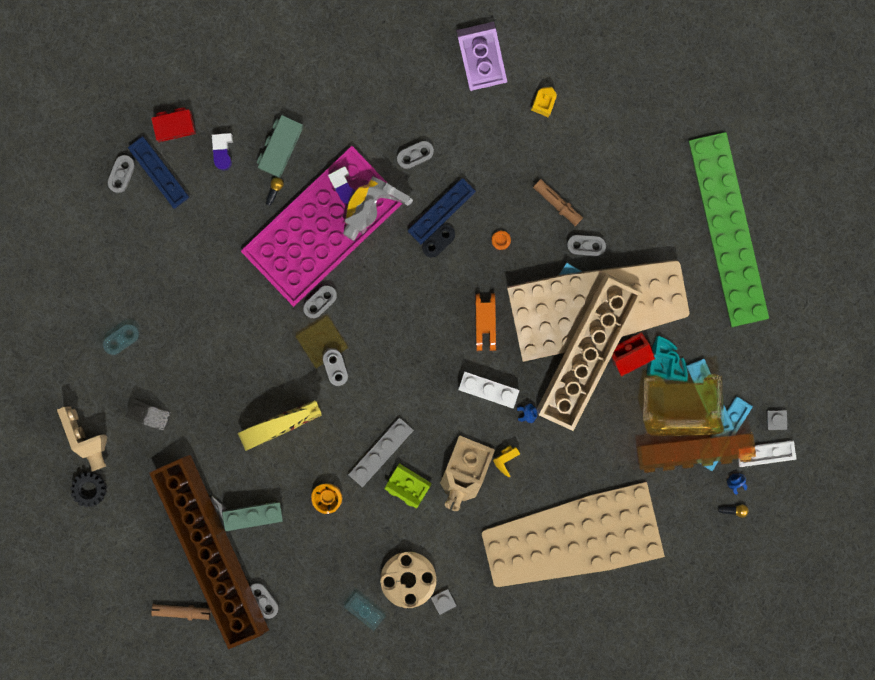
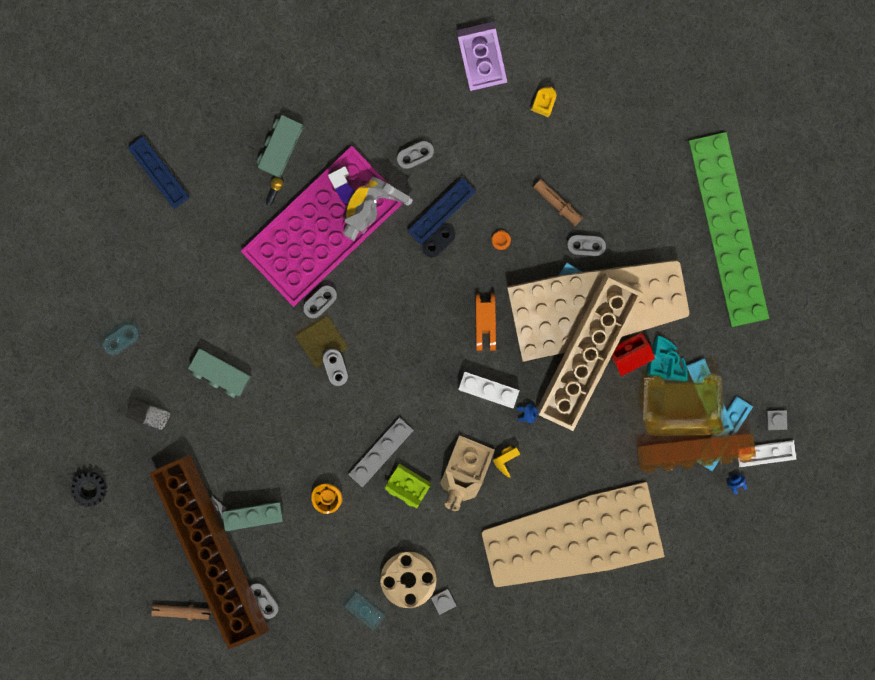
tan plate [57,406,107,471] -> none
light grey plate [108,155,135,193] -> none
red brick [151,107,196,142] -> none
leg [212,133,233,171] -> none
light yellow animal [238,400,322,451] -> none
piece [719,504,749,518] -> none
none -> sand green brick [188,349,251,398]

